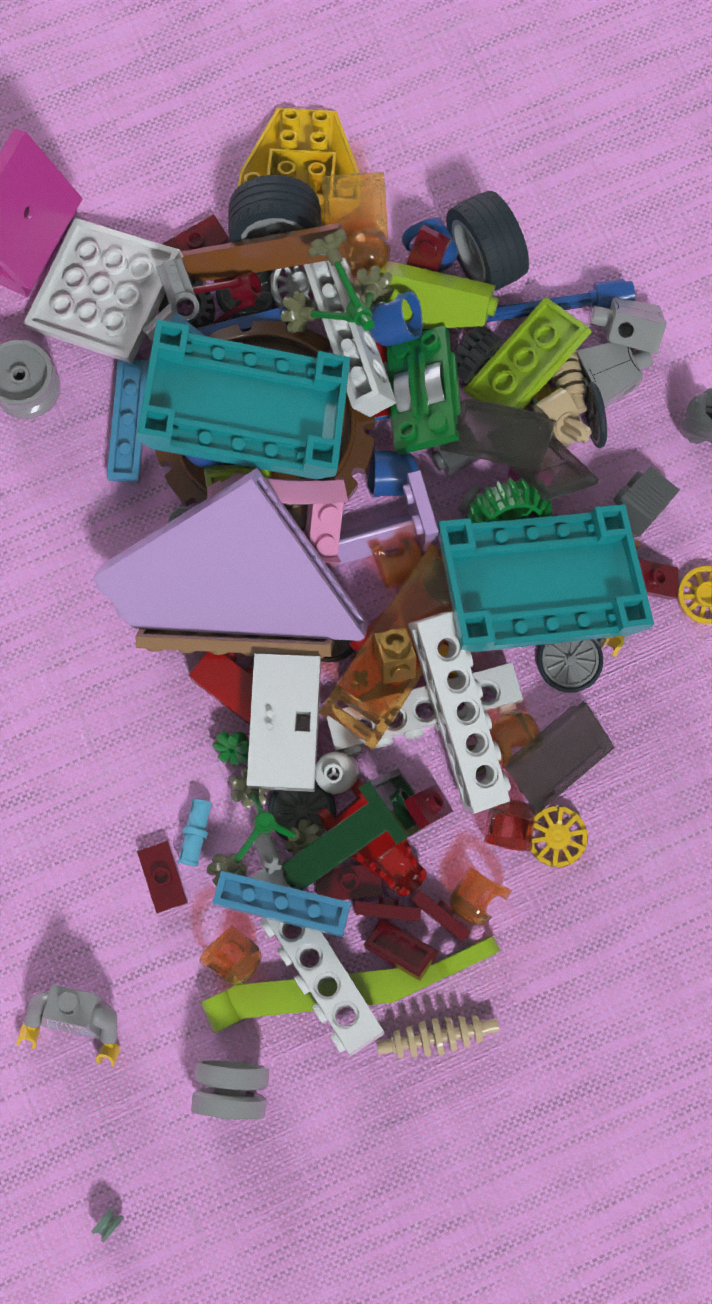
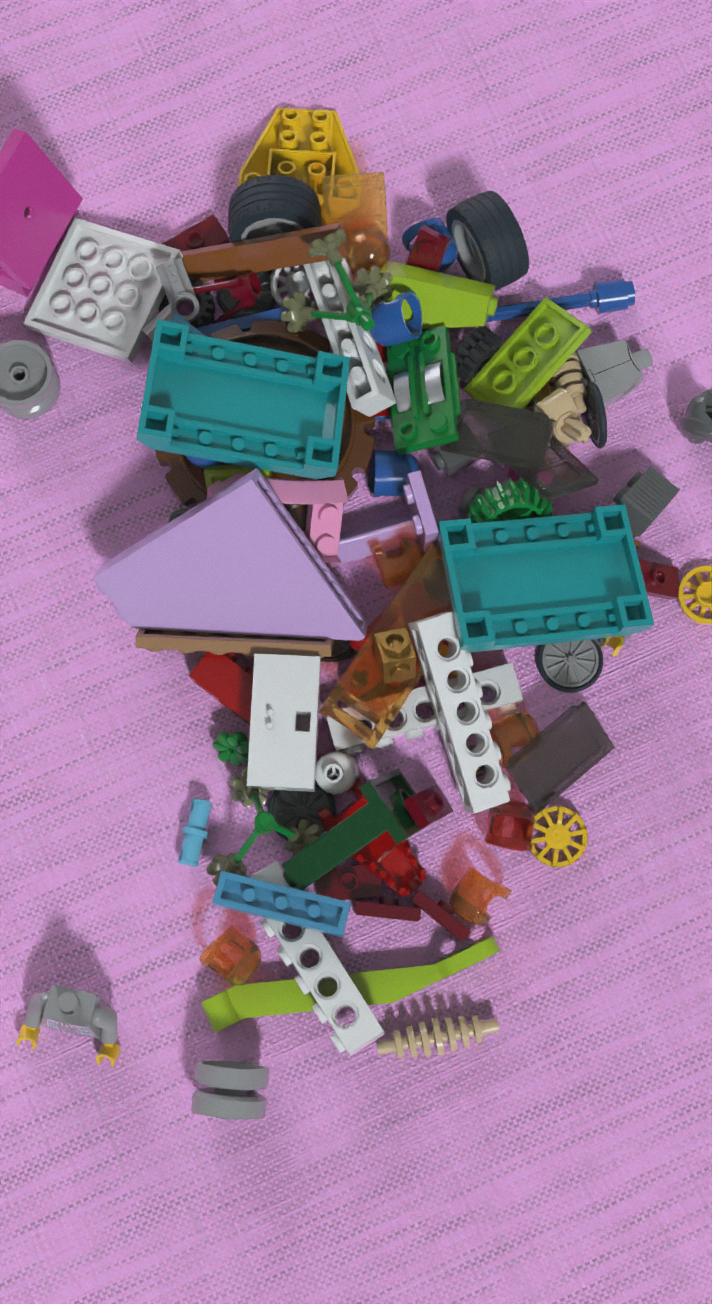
sand green bush [91,1206,124,1243] -> none
dark azure plate [107,359,149,483] -> none
dark red plate [137,841,189,914] -> none
light grey axle [254,834,282,874] -> none
dark red plate [364,918,438,981] -> none
light grey torso [590,298,666,354] -> none

